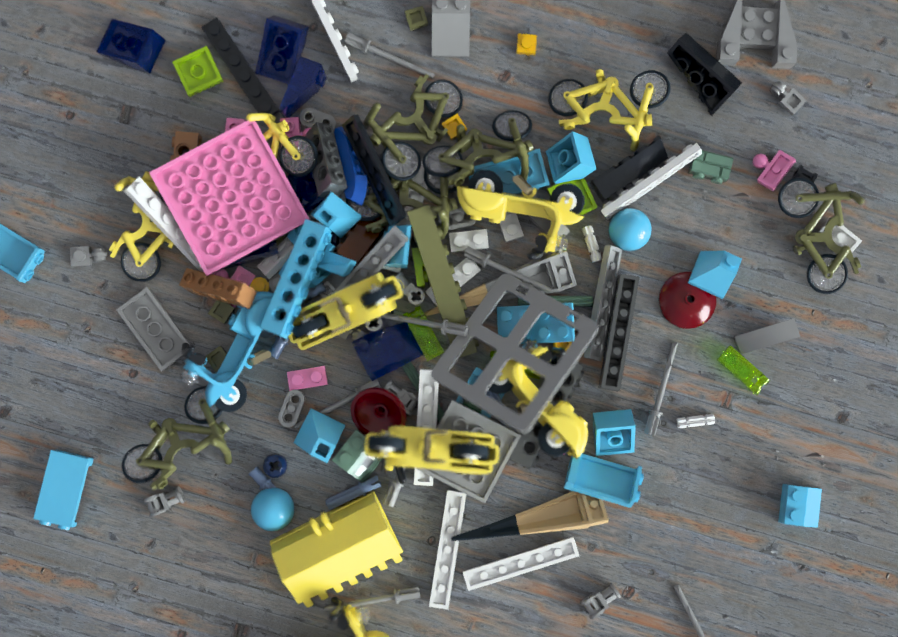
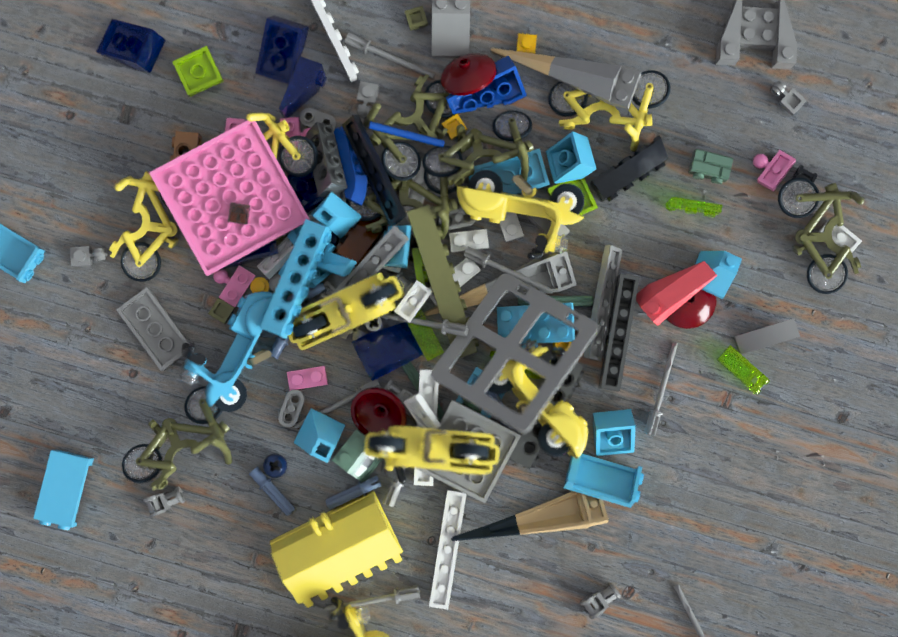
white plate [124,177,204,272] -> none
medium nougat brick [179,268,257,309] -> none
black plate [201,17,280,115] -> none
olive plate [205,346,227,373] -> none
medium azure piece [251,487,295,531] -> none
white plate [462,537,580,591] -> none
white axle [582,225,602,263] -> none
white plate [601,143,702,220] -> none
medium azure piece [609,208,652,251] -> none
black wedge [667,33,742,116] -> none
white axle [676,414,715,428] -> none
medium azure slope [778,484,822,527] -> none
none -> clear smoke tile [228,202,251,225]
none -> light grey plate [357,81,379,119]
none -> blue bar [368,121,445,148]
none -> white plate [394,280,433,323]
none -> white plate [403,393,441,429]
none -> dark red dish [441,53,497,96]
none -> blue wedge [446,56,527,114]
none -> light grey plate [490,48,641,110]
none -> coral wedge [636,261,717,326]
none -> clear neon green plate [665,197,722,217]

